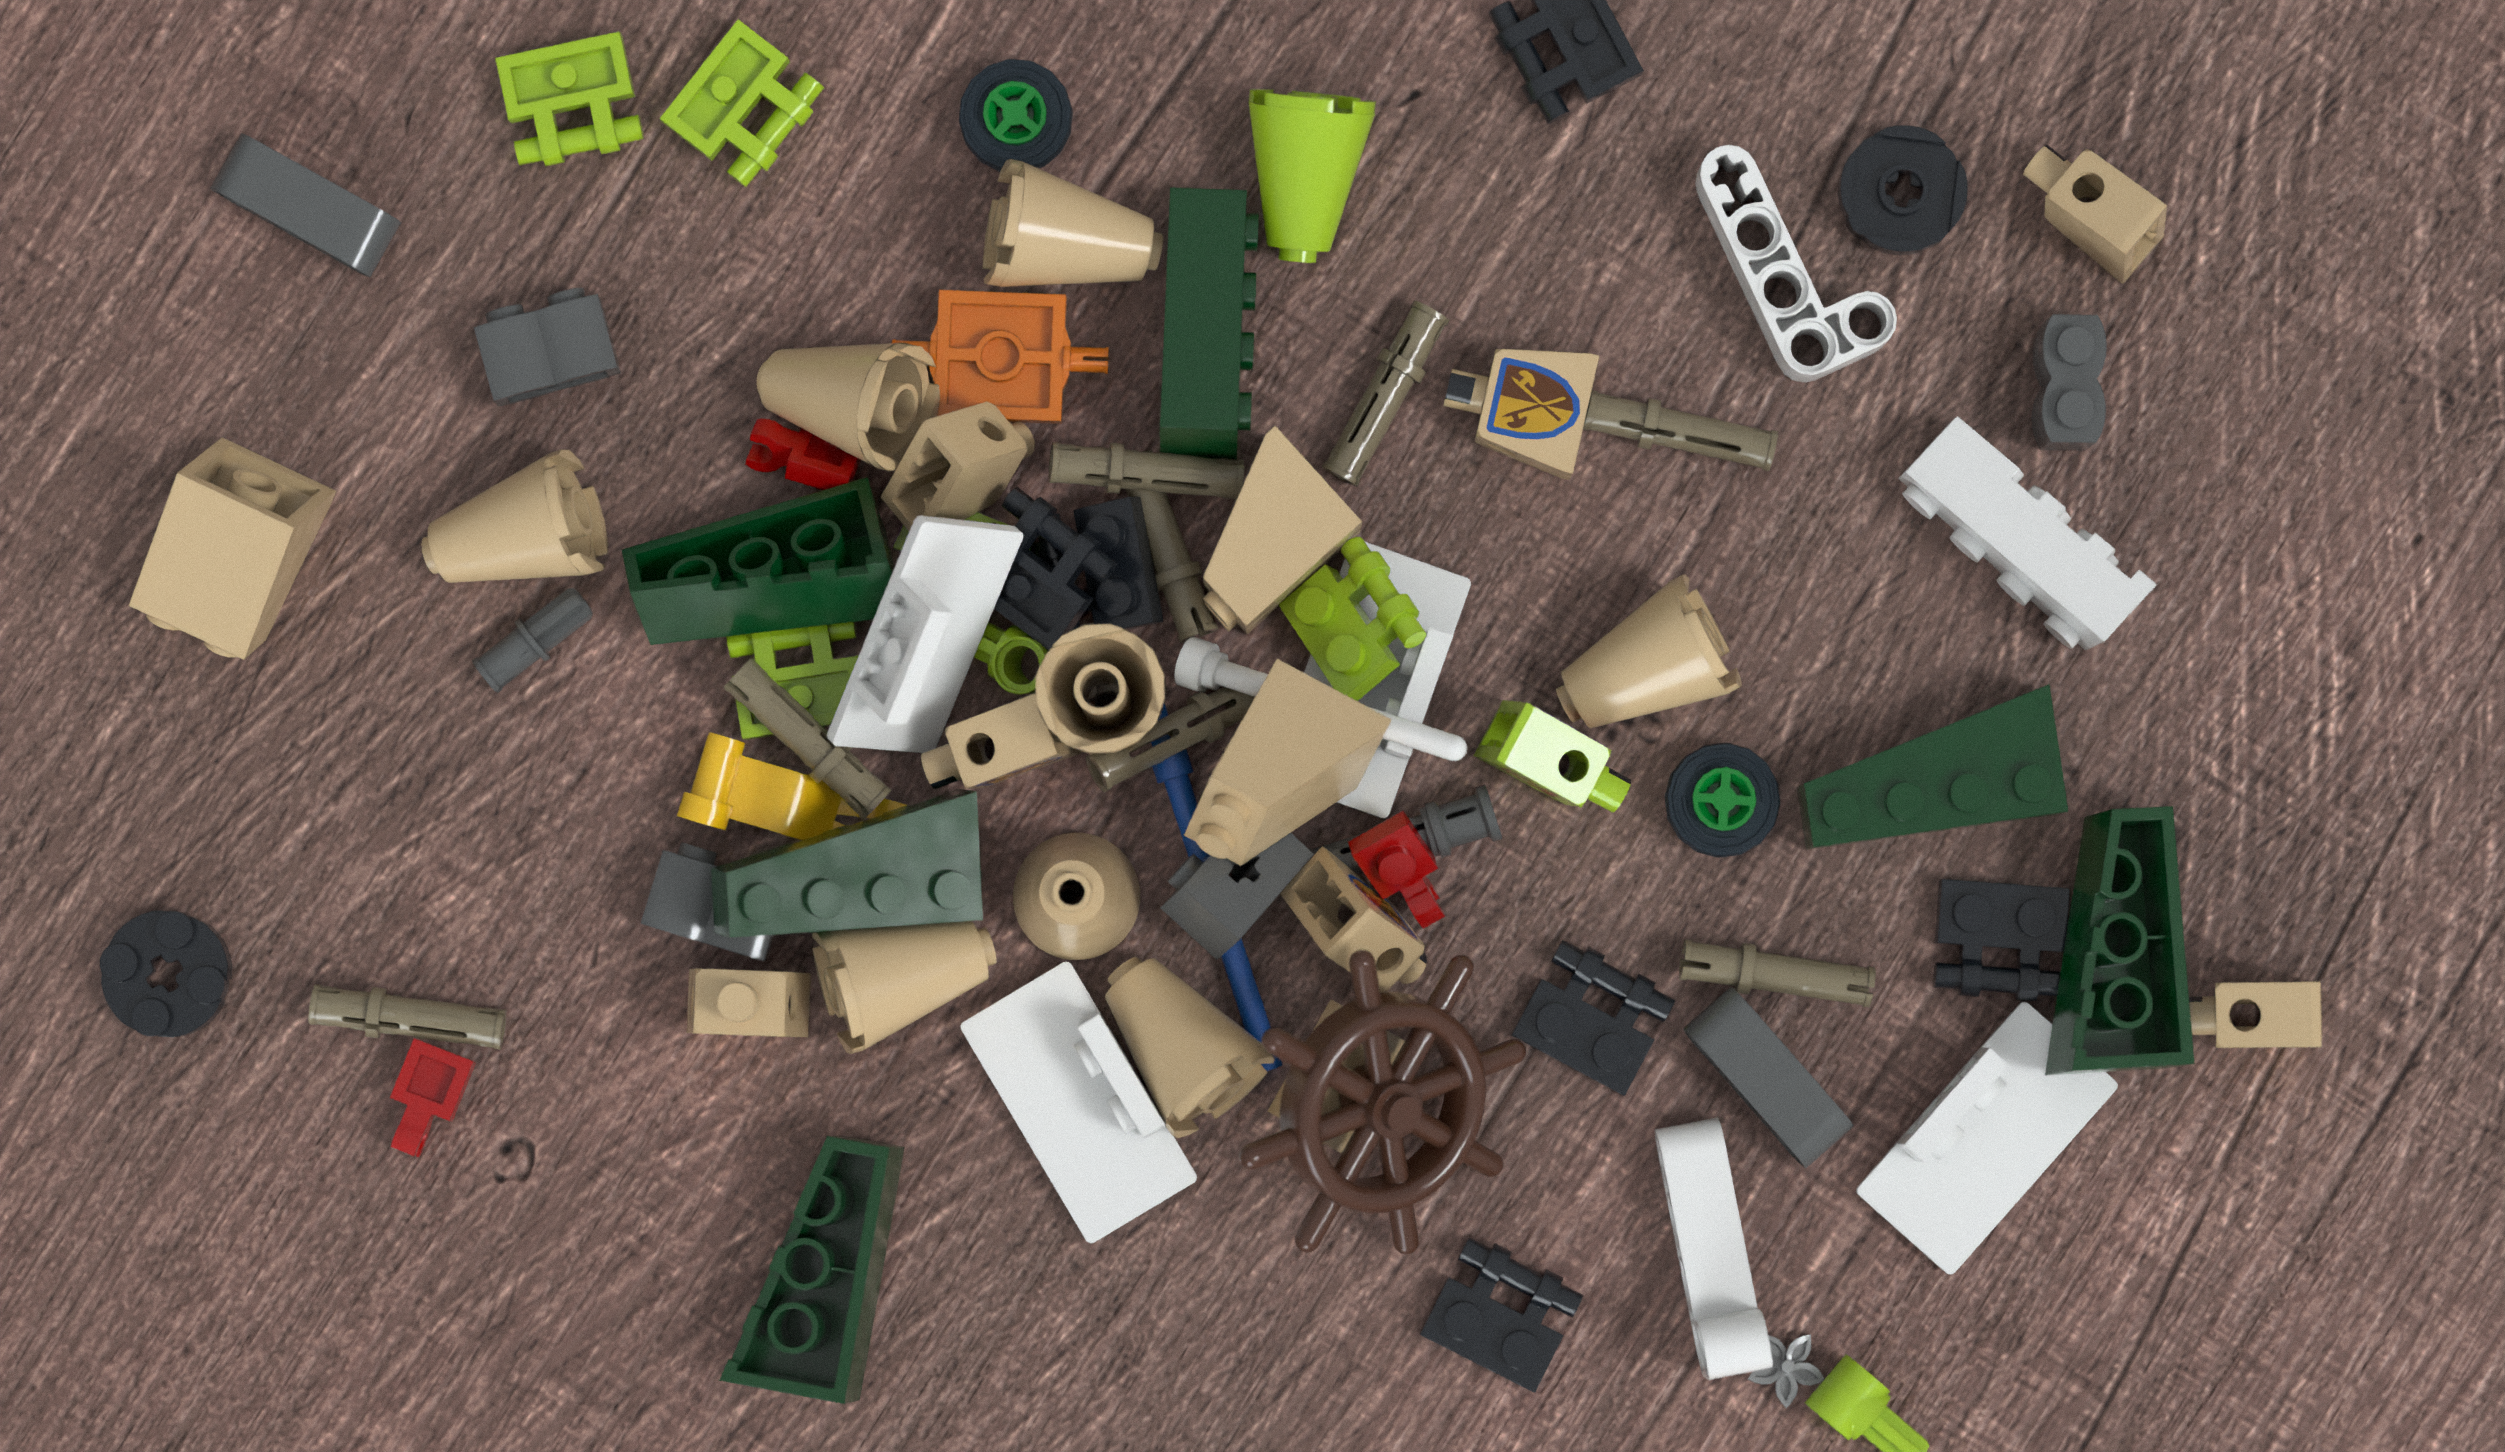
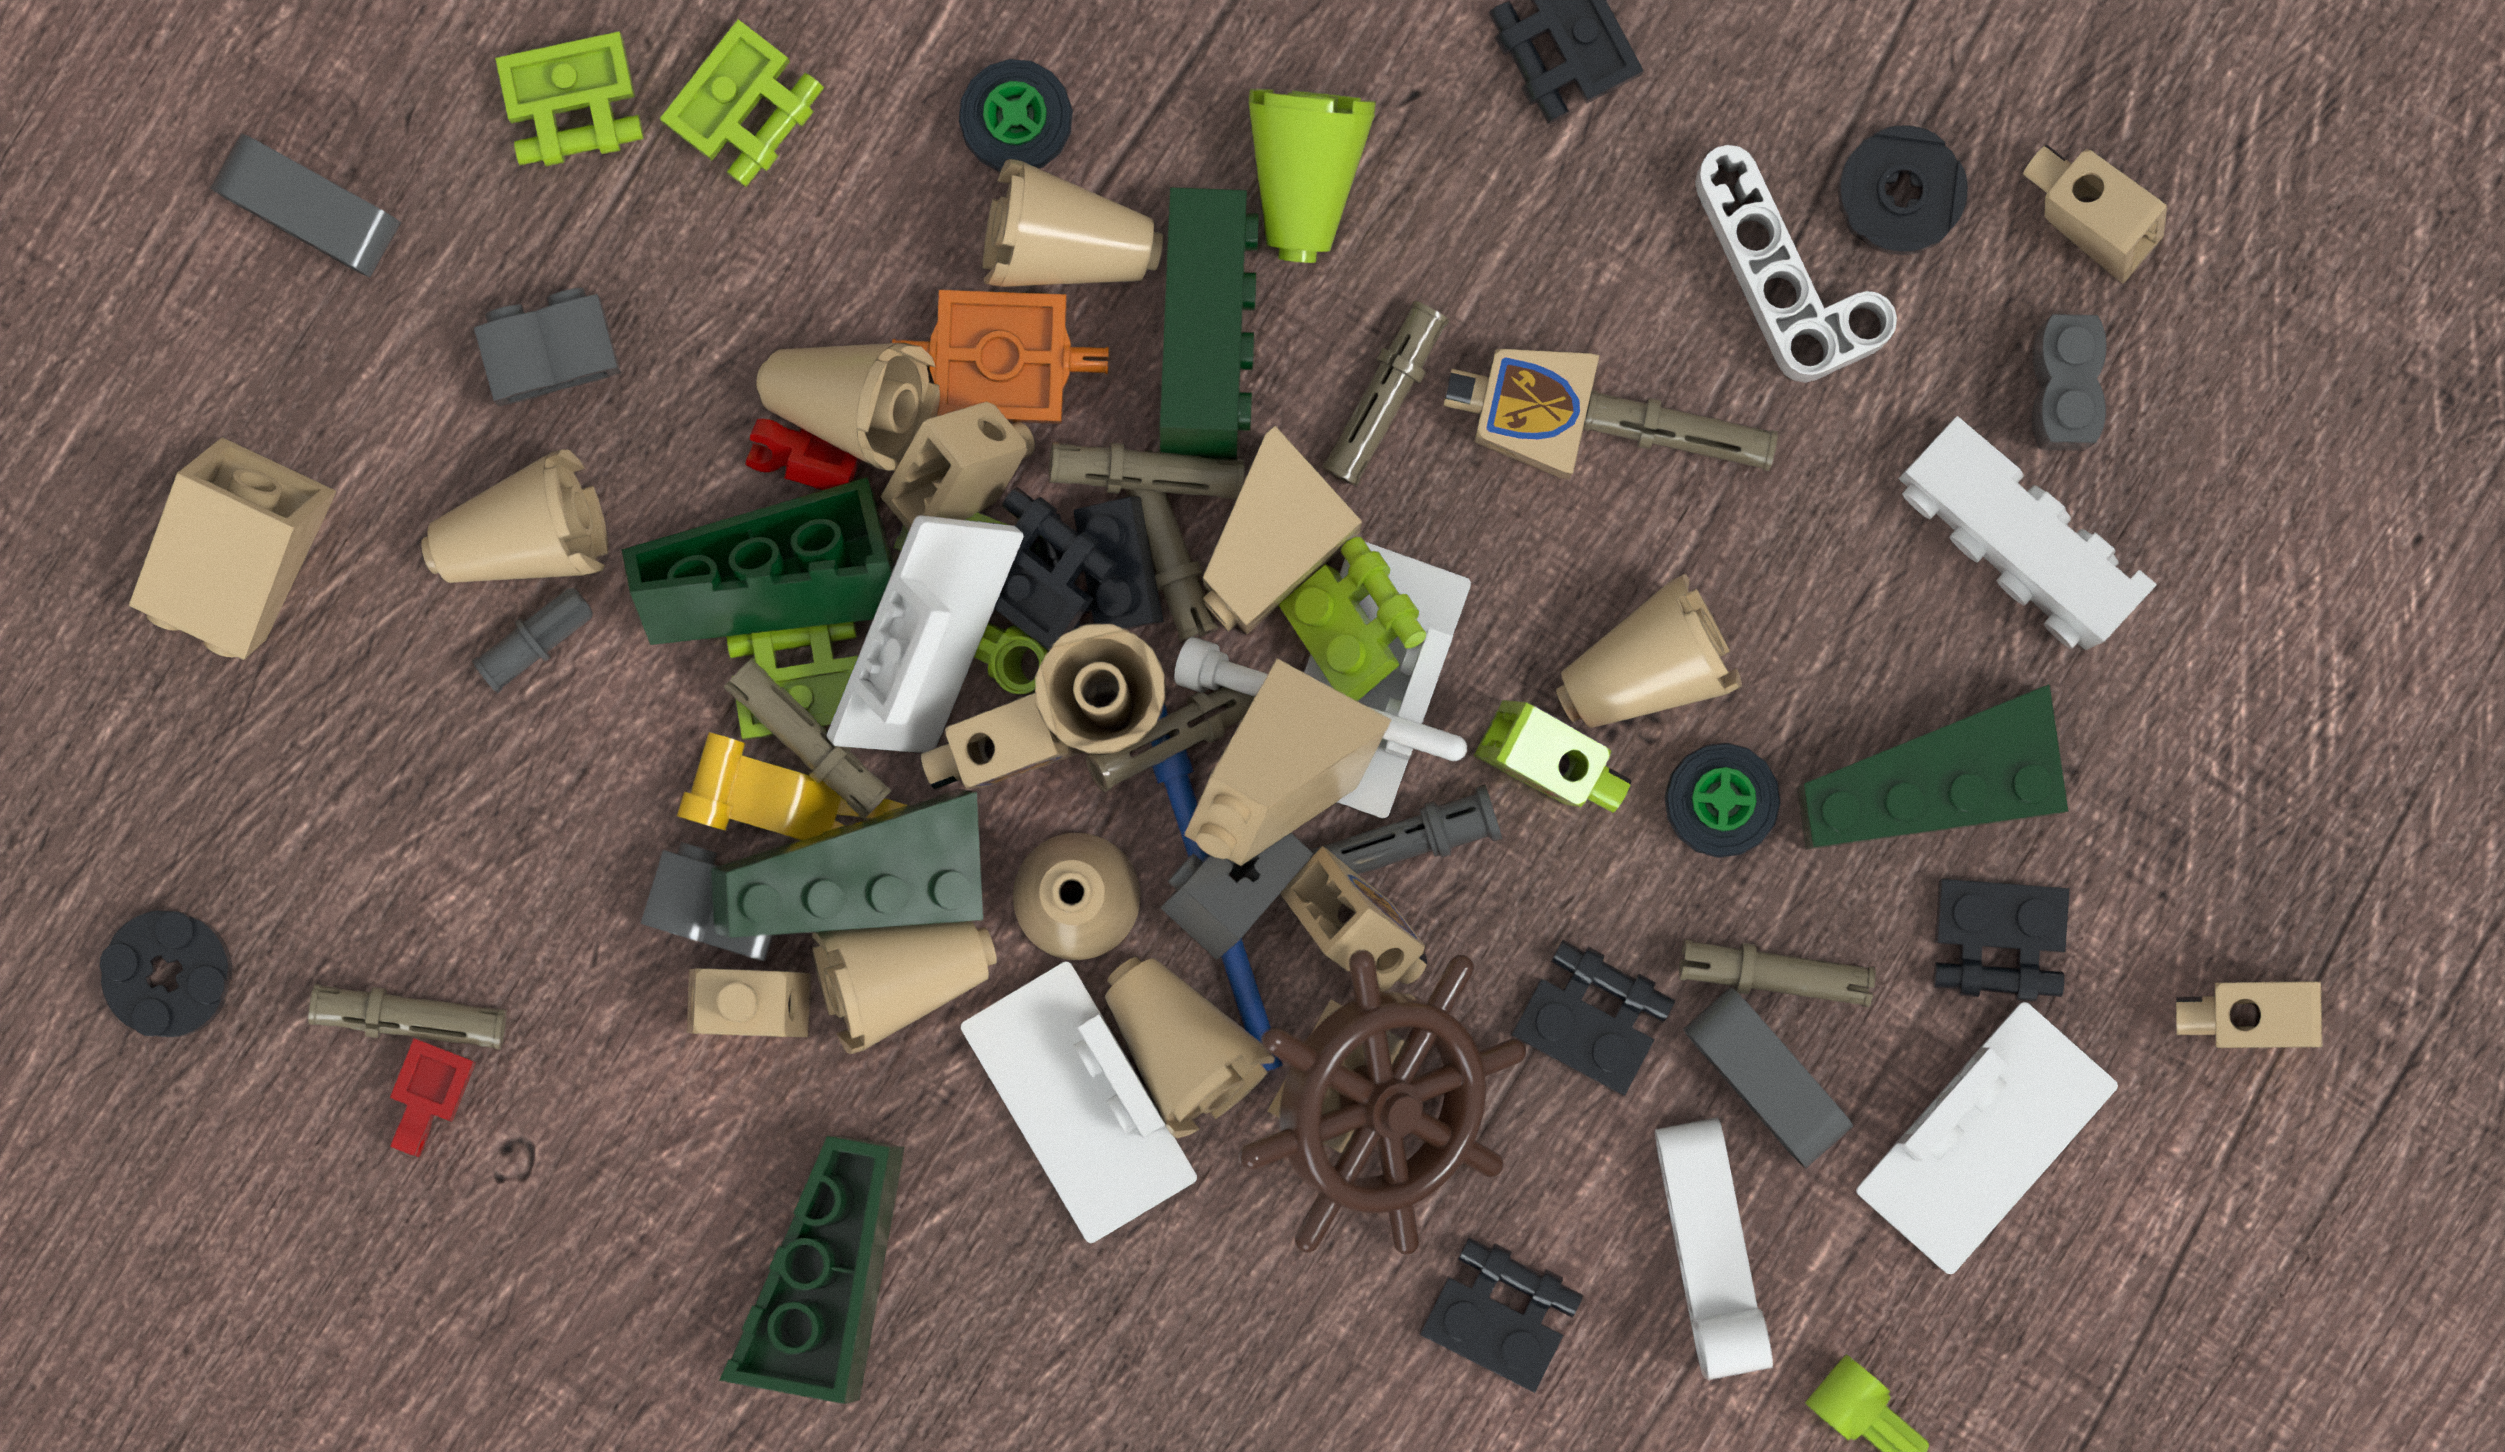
red plate [1348,811,1446,929] -> none
light grey plant [1747,1334,1825,1408] -> none
dark green wedge [2045,806,2194,1075] -> none

